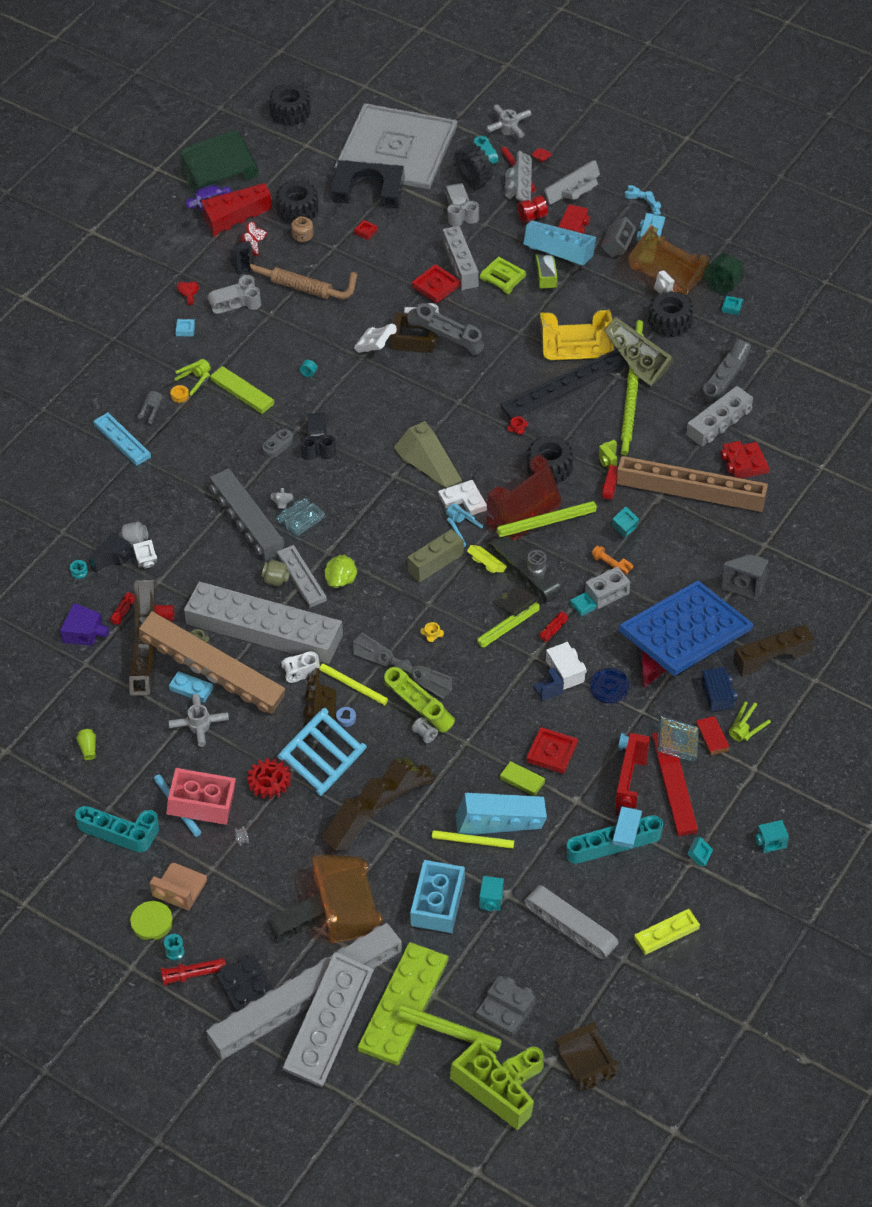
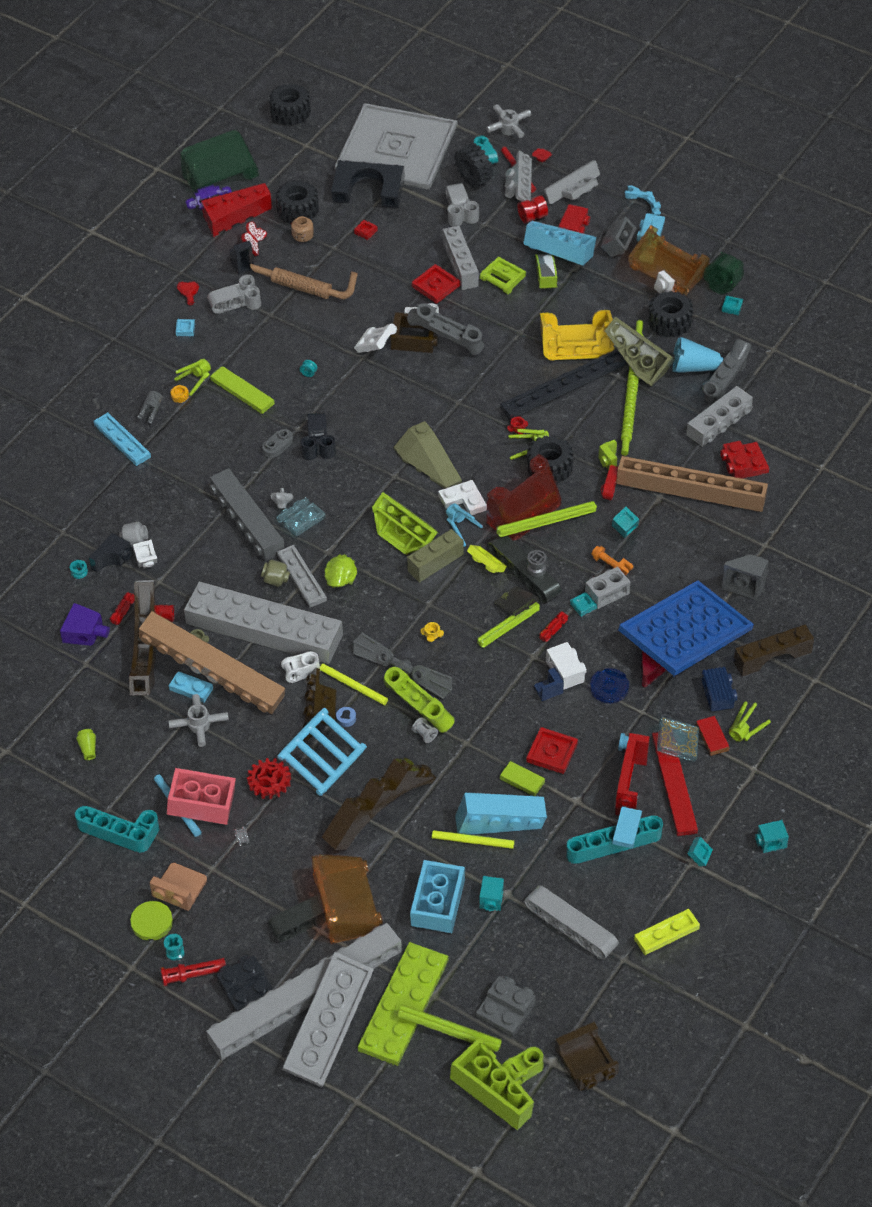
none -> lime wedge [372,492,438,555]
none -> lime plant [508,429,549,460]
none -> medium azure cone [672,337,723,373]

